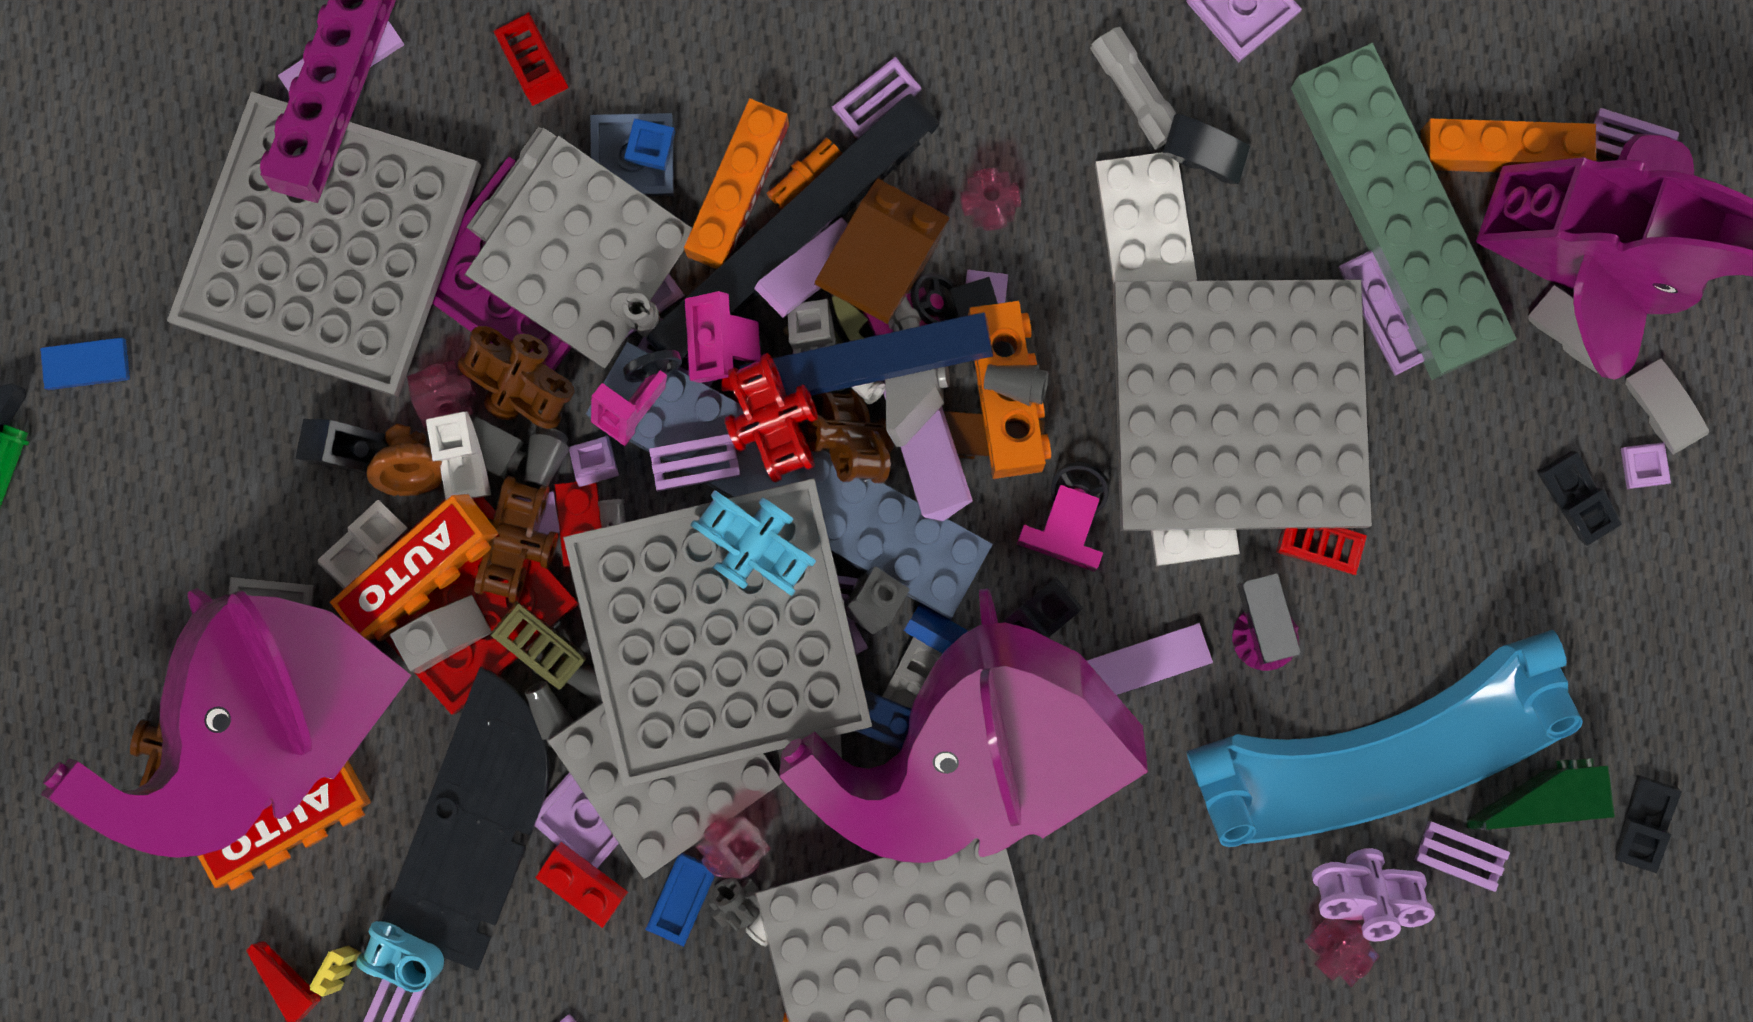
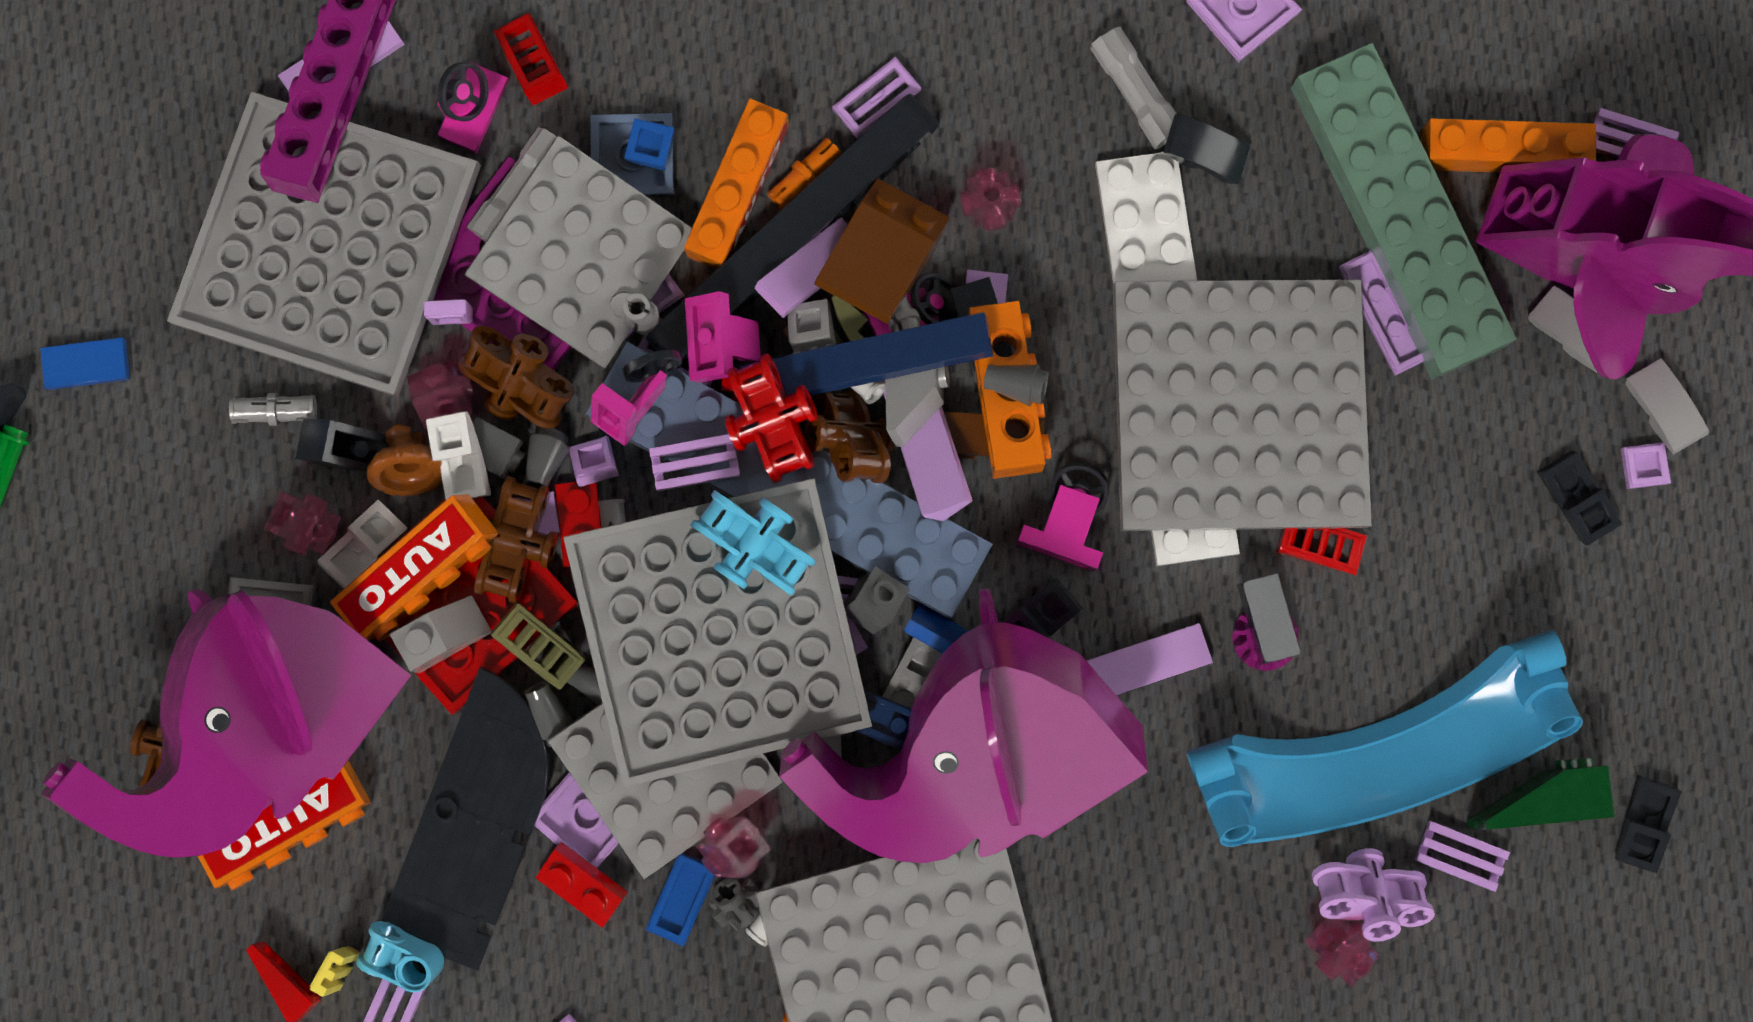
none -> light grey pin [229,393,317,426]
none -> clear pink brick [264,491,341,556]
none -> lavender tile [424,300,473,325]
none -> dark pink piece [437,62,509,154]

